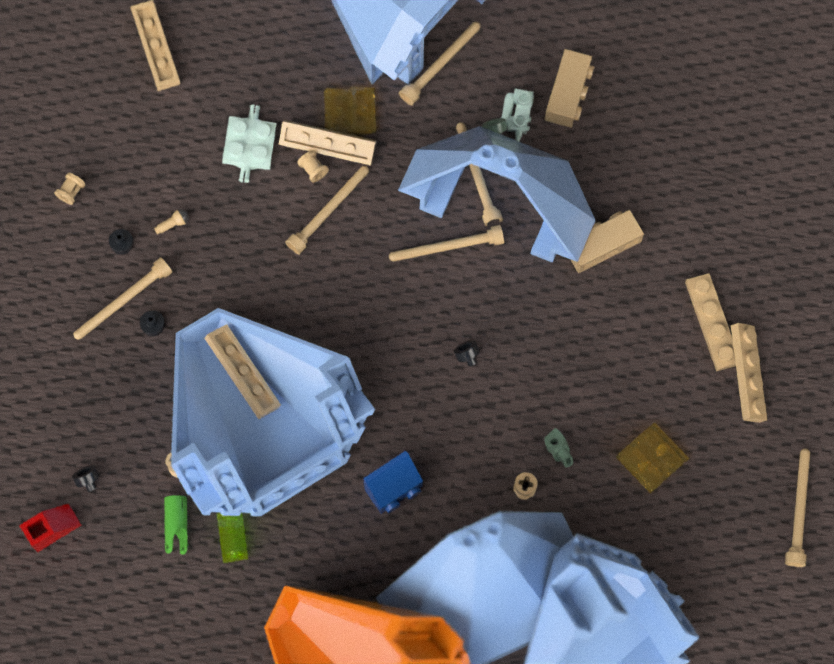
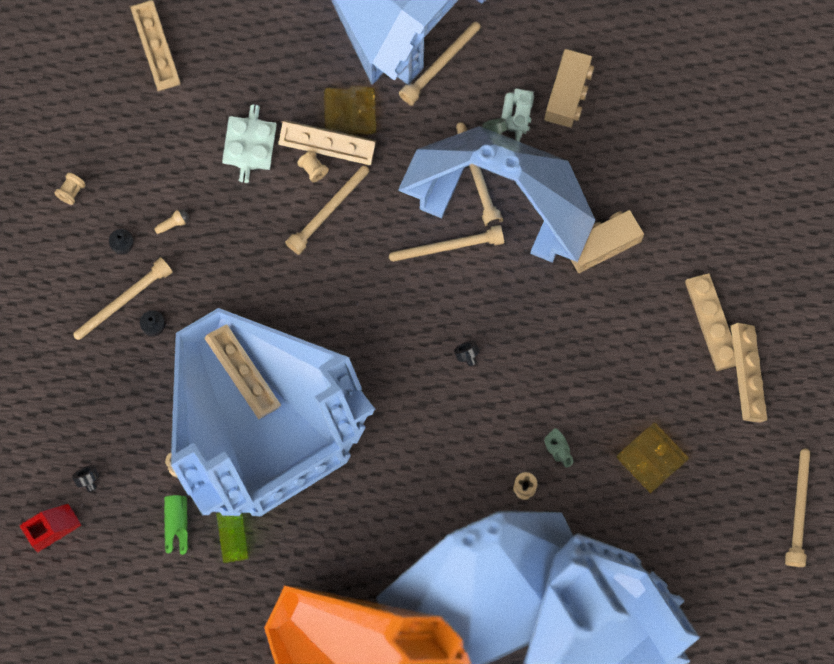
blue slope [363,451,423,514] -> none

